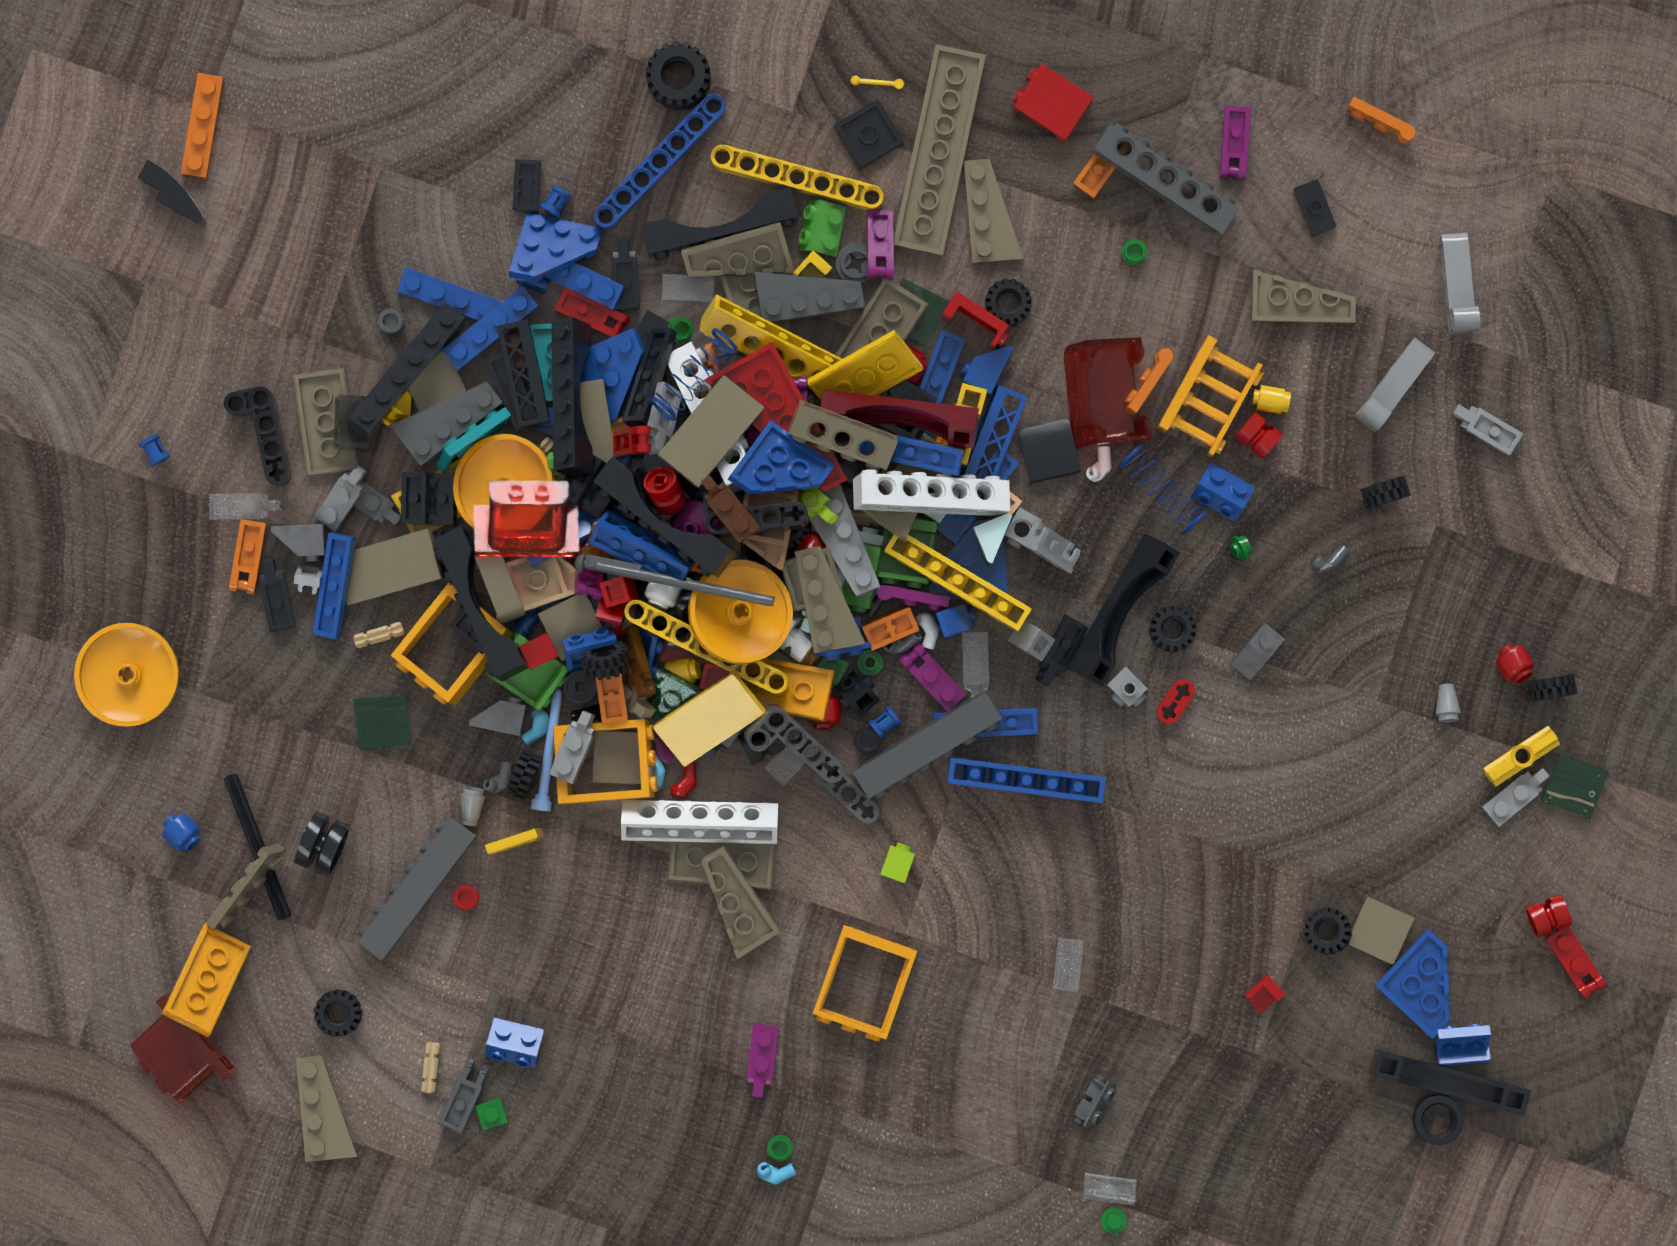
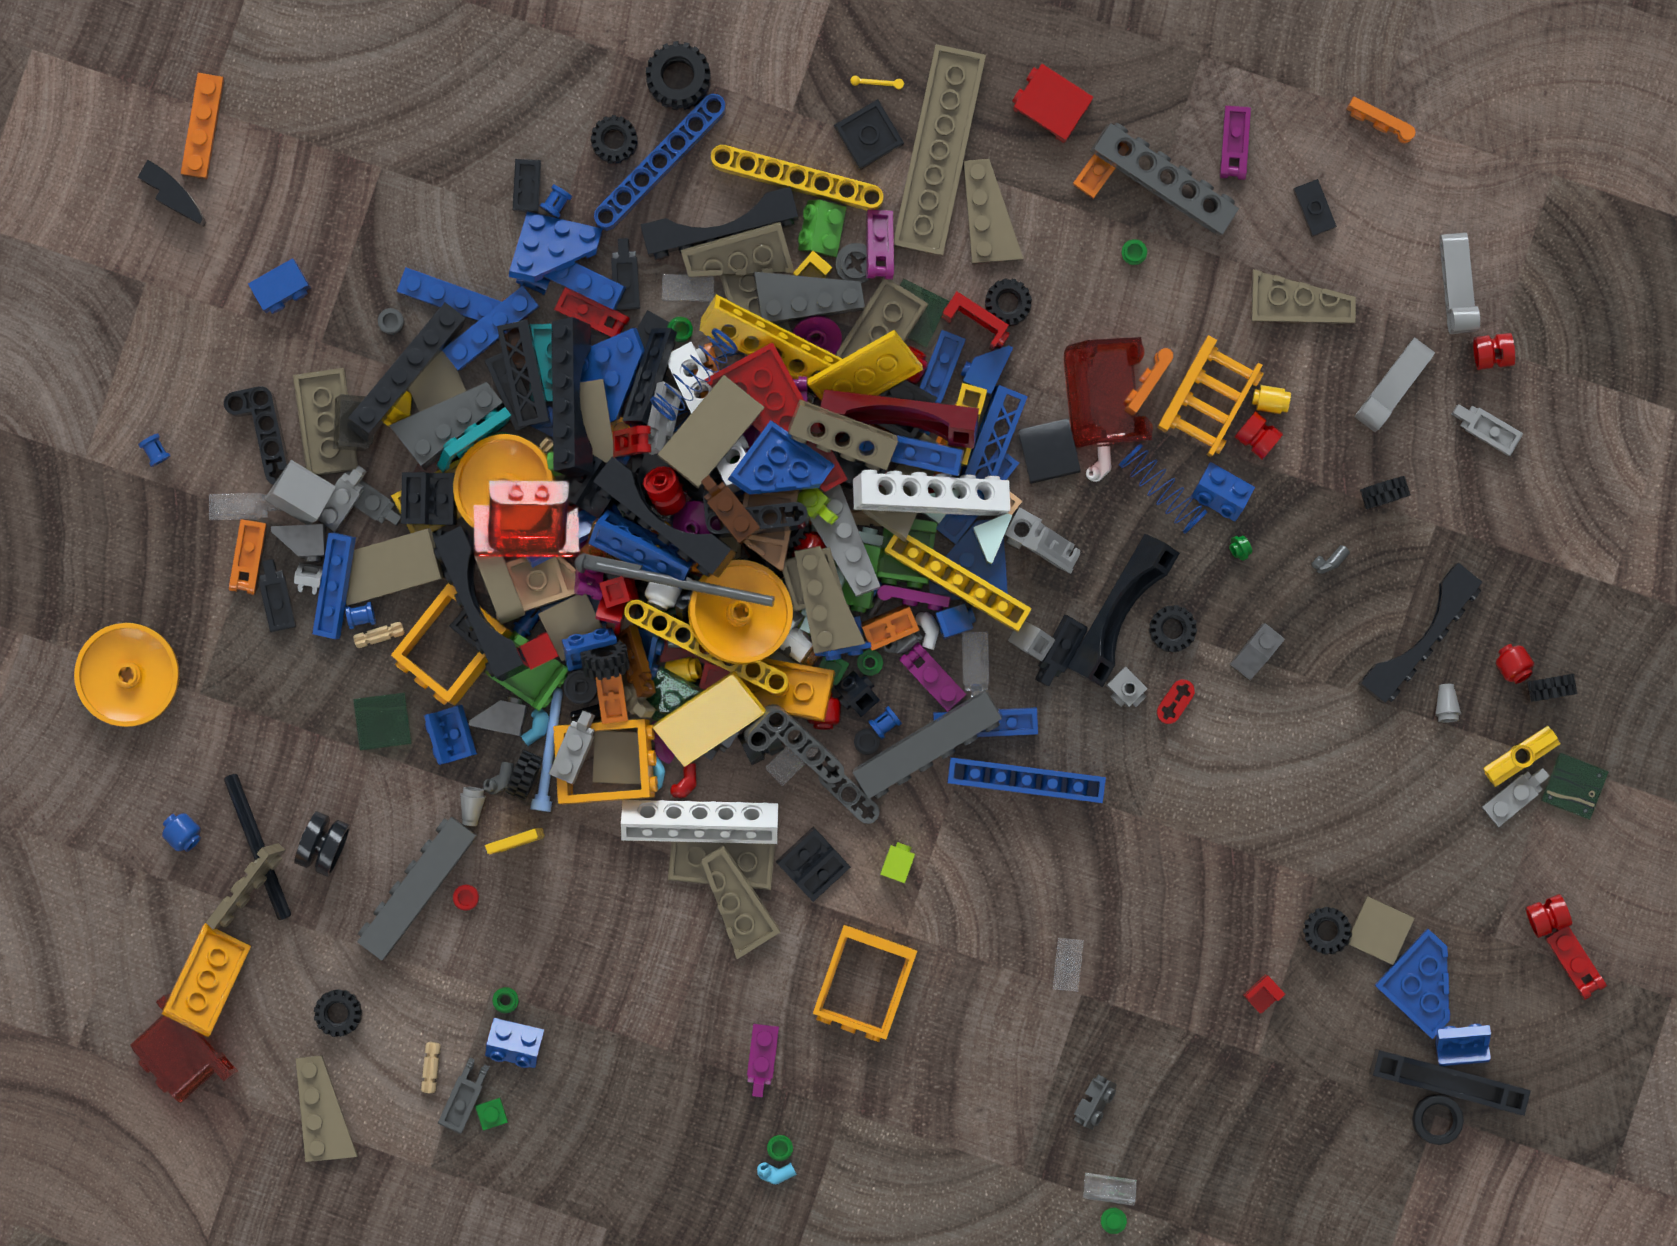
none -> blue brick [248,258,311,314]
none -> light grey slope [264,460,336,525]
none -> blue bush [345,602,376,629]
none -> blue bracket [424,705,477,765]
none -> green plate [492,987,519,1013]
none -> black tyre [591,115,638,164]
none -> black slope [775,826,851,902]
none -> magenta dish [792,316,842,355]
none -> black arch [1358,562,1482,703]
none -> red wheel [1473,333,1515,370]

